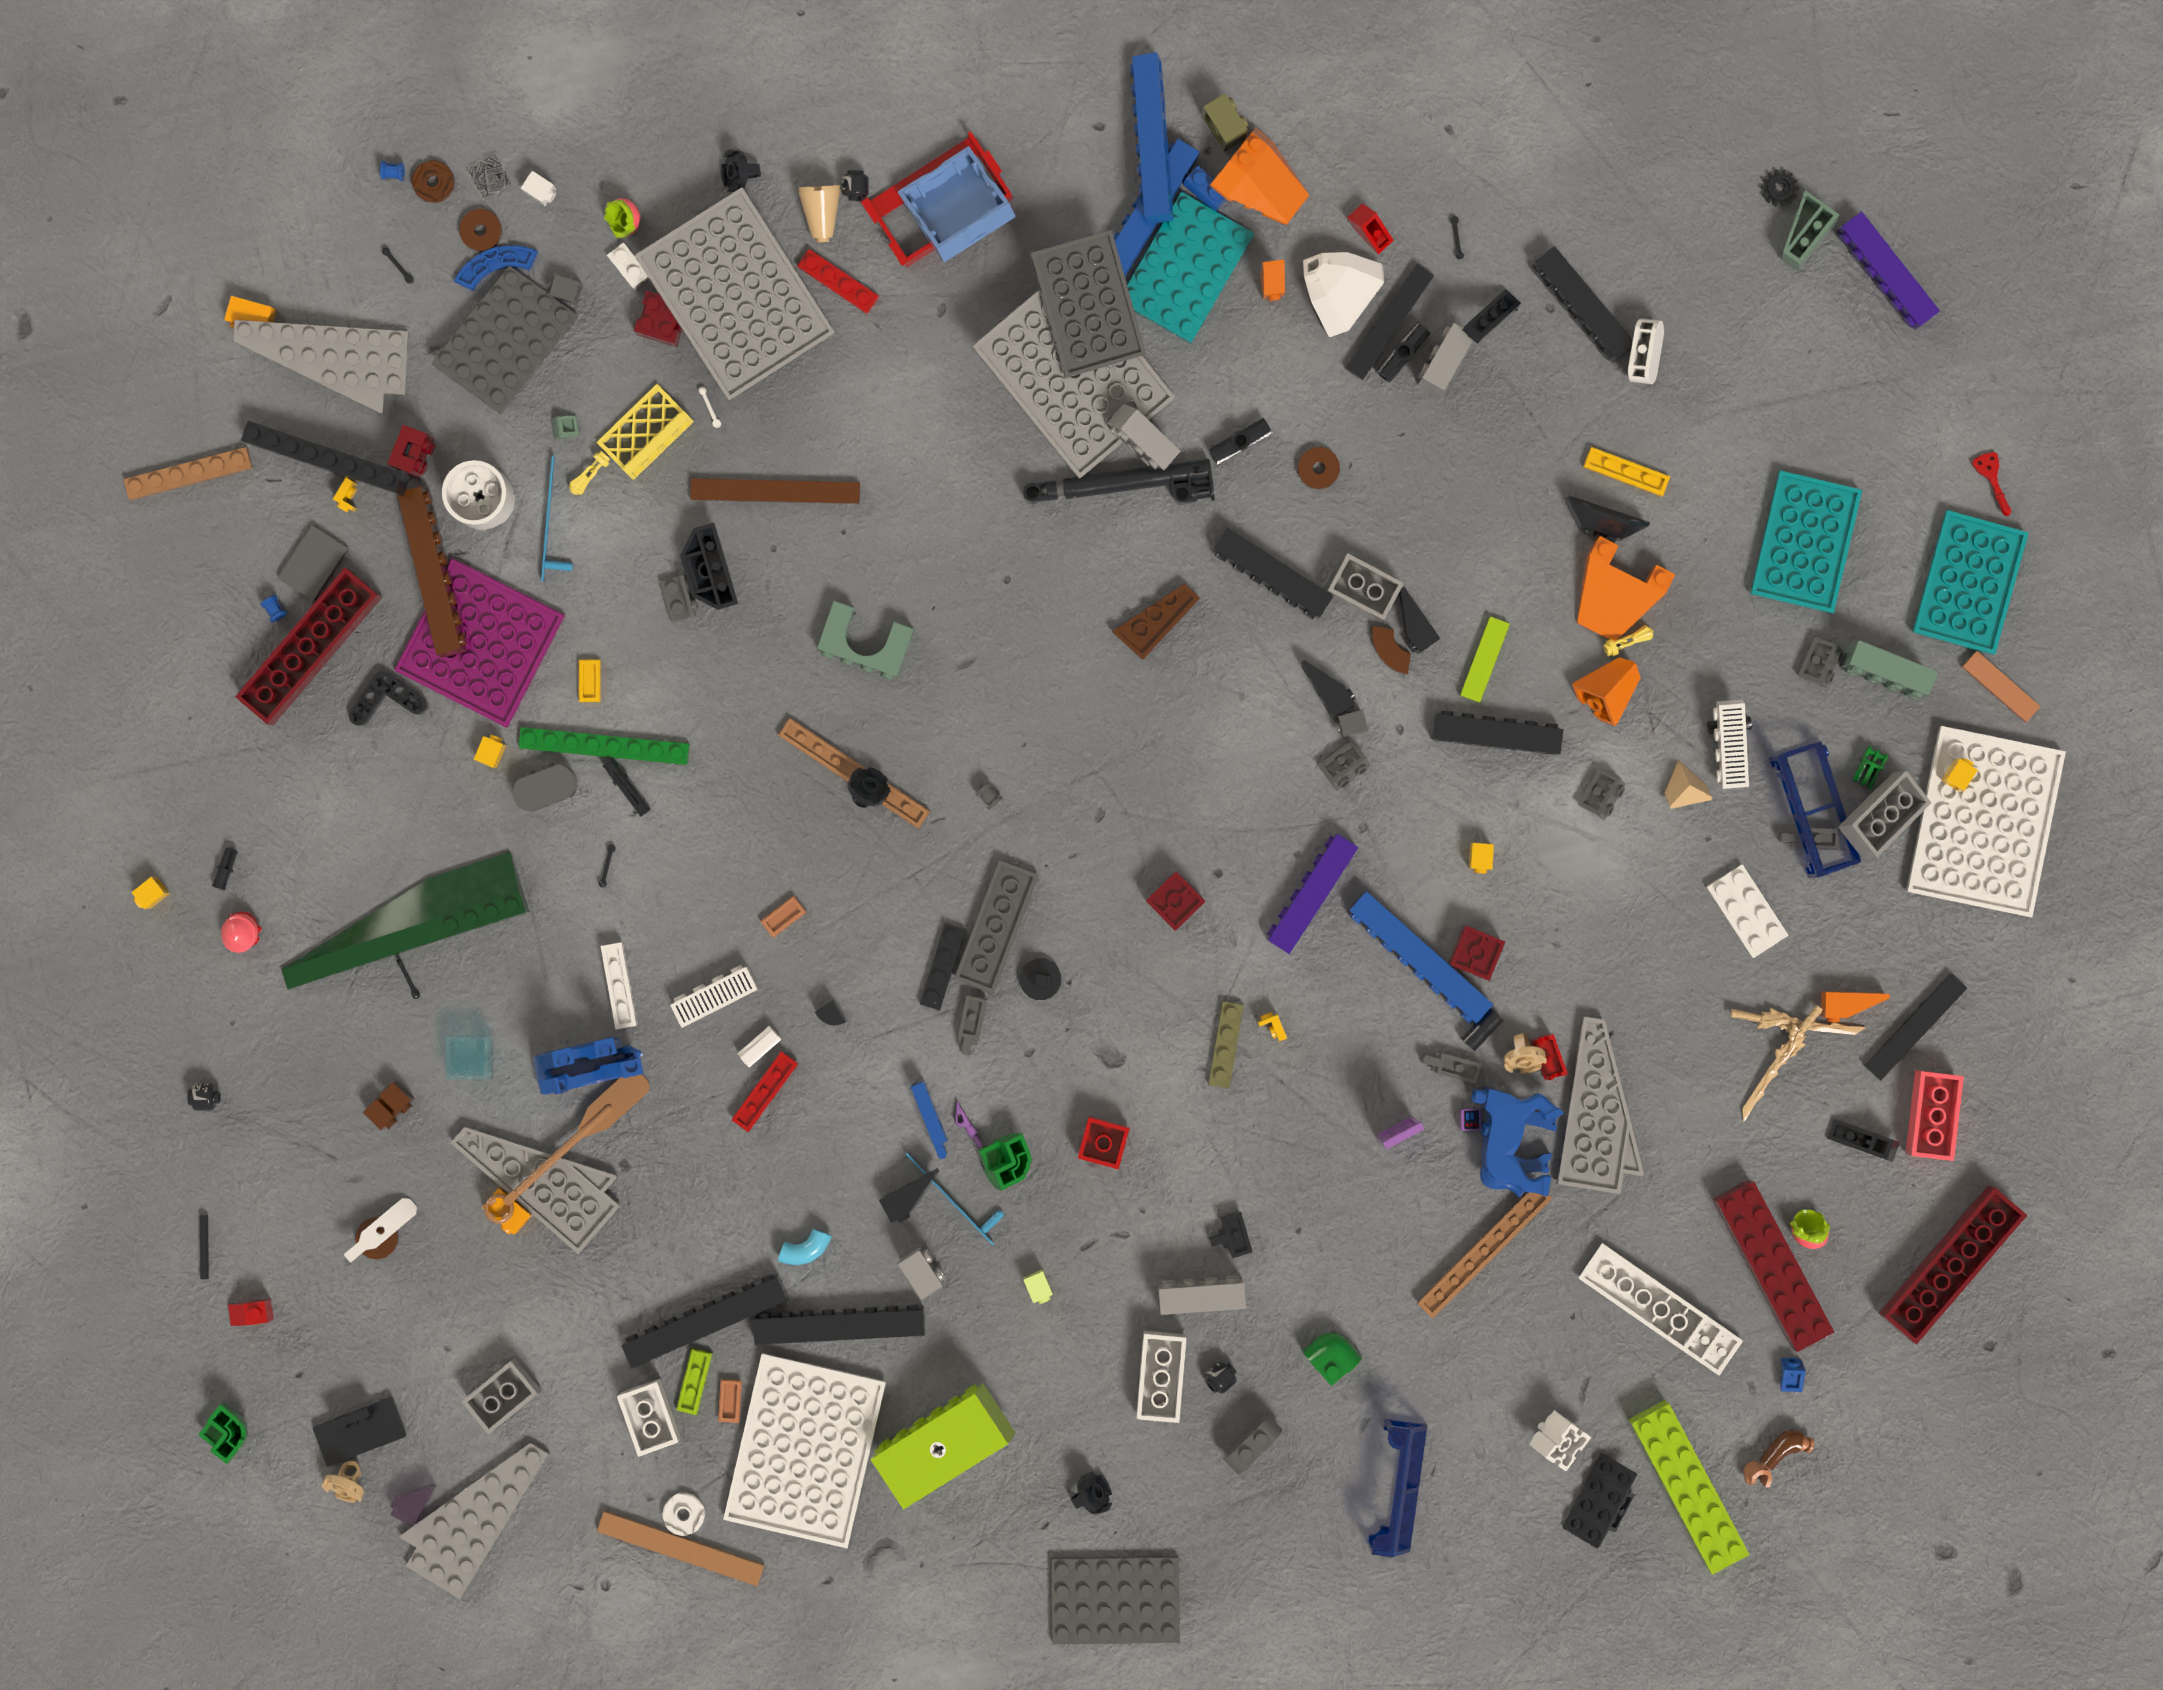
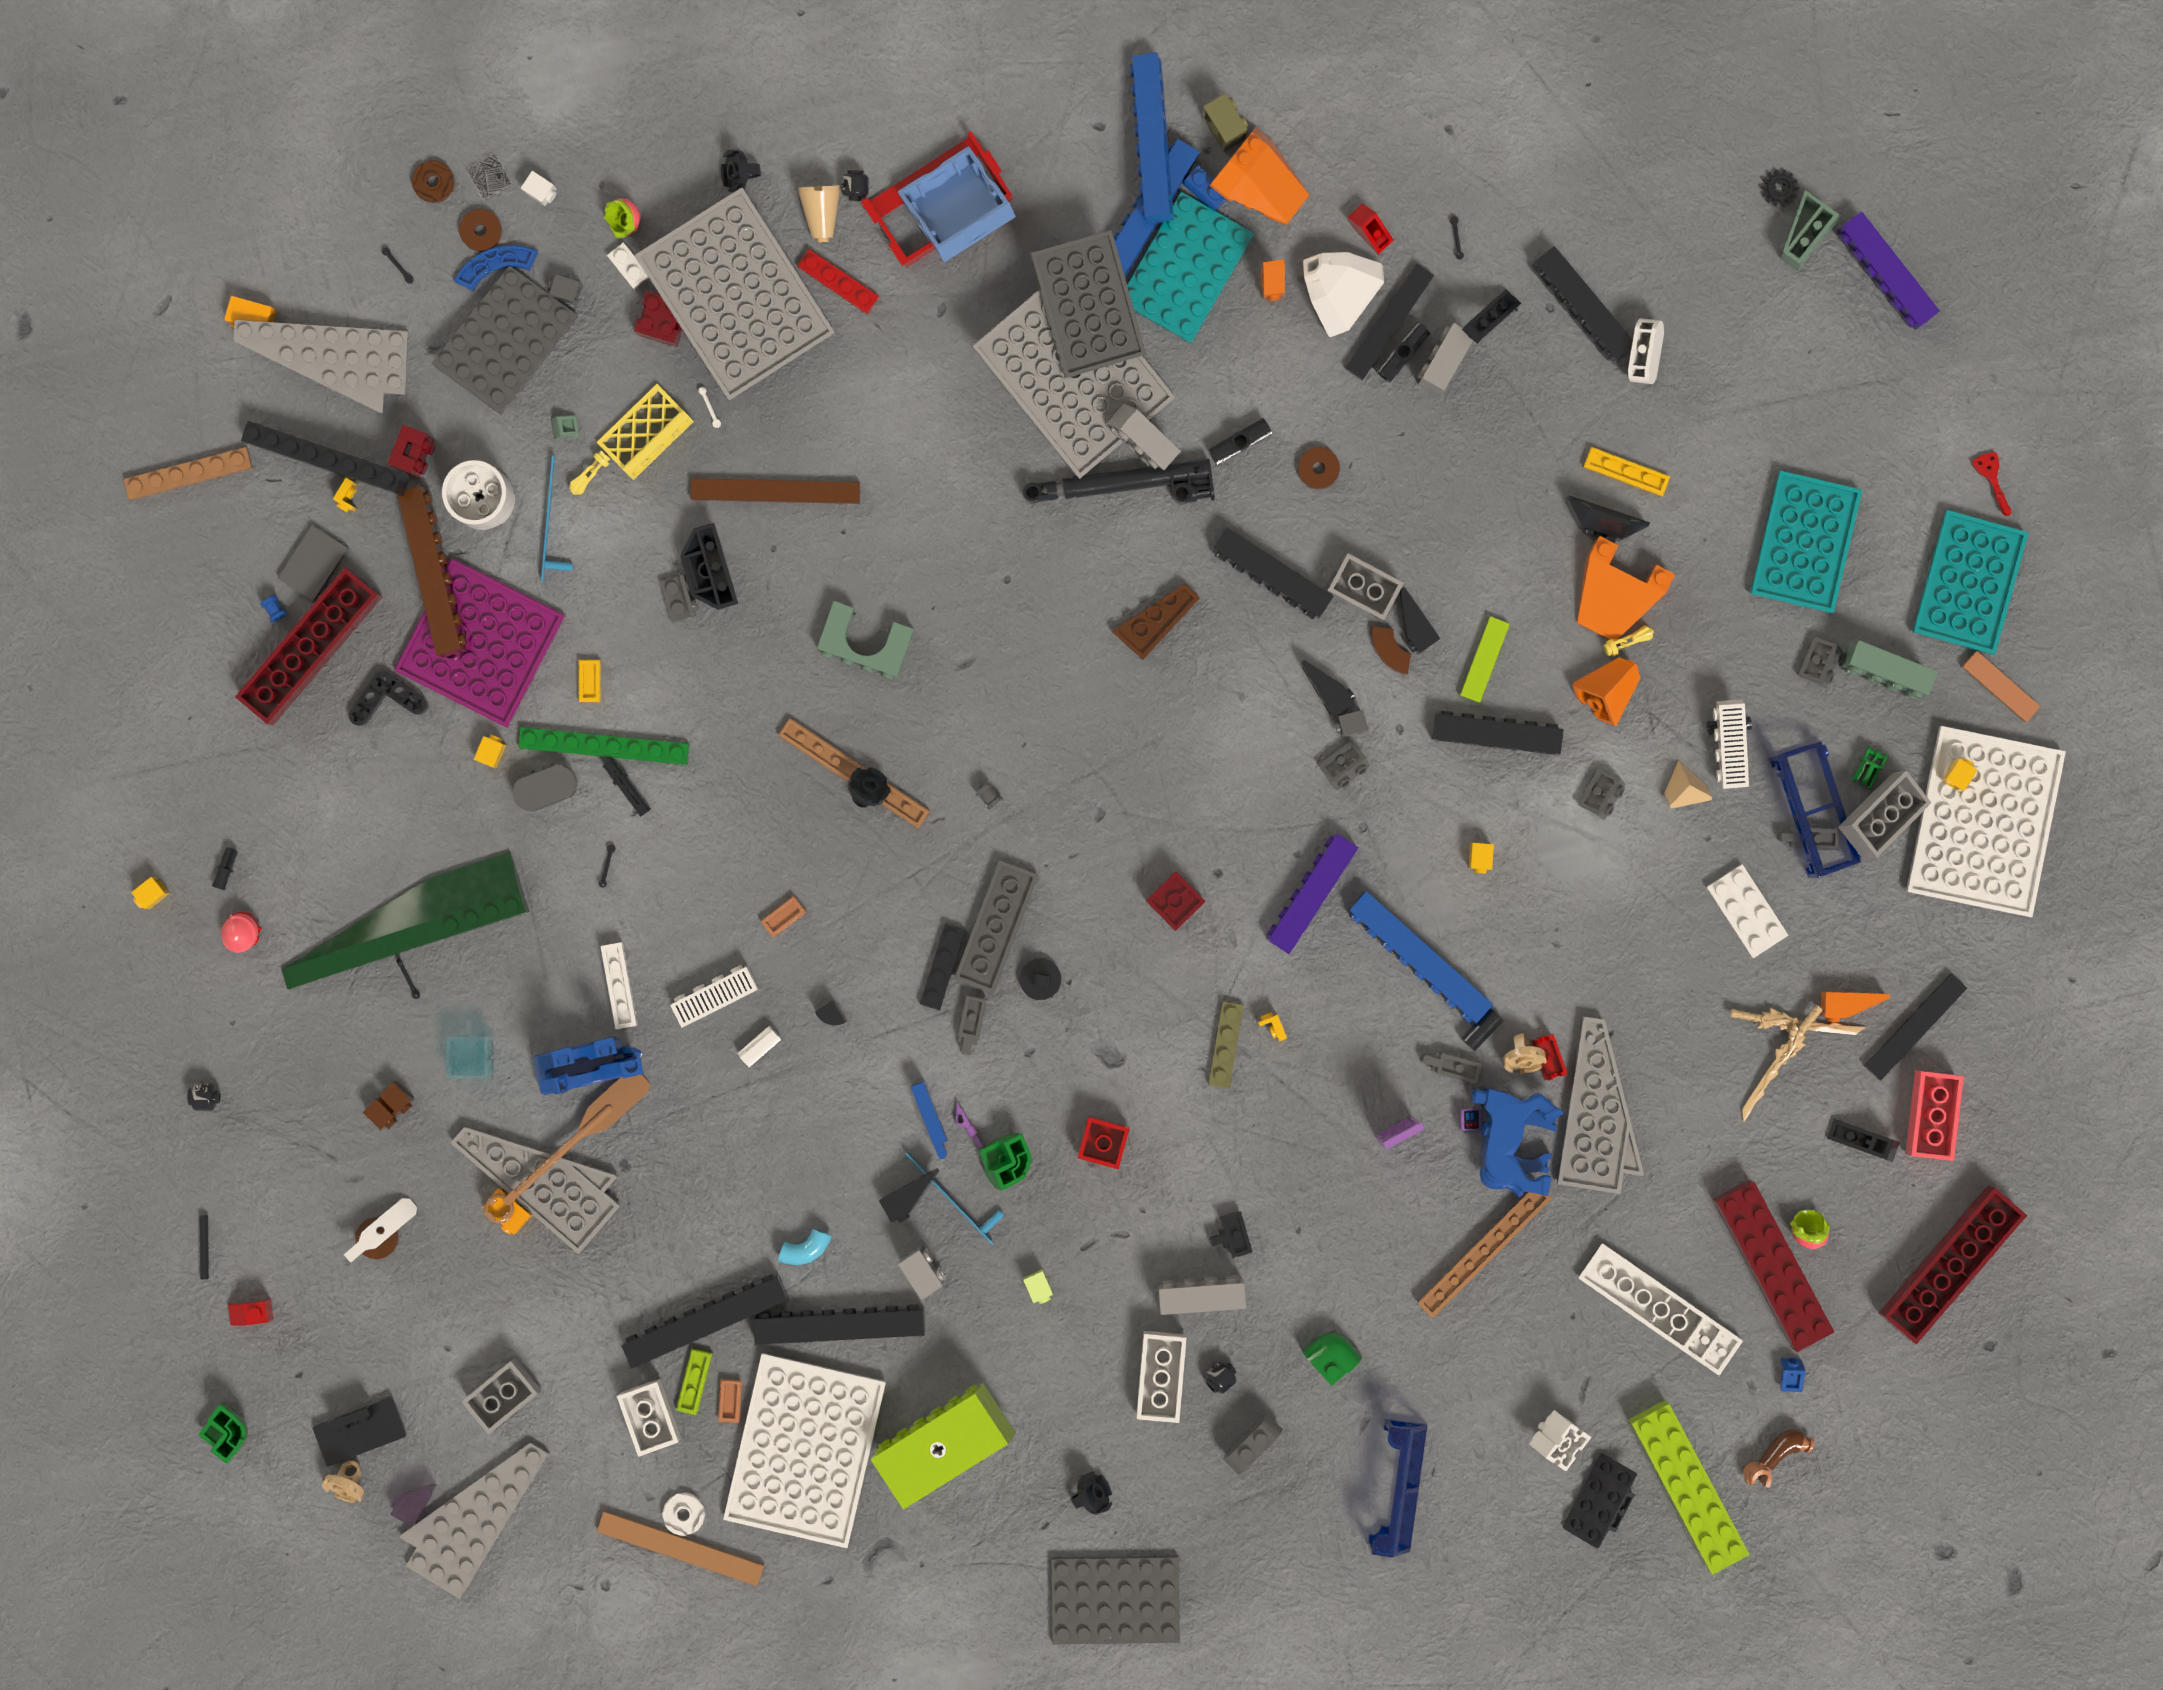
blue bush [380,161,405,181] -> none
red plate [732,1051,799,1132] -> none
dark red piece [1448,925,1505,981] -> none

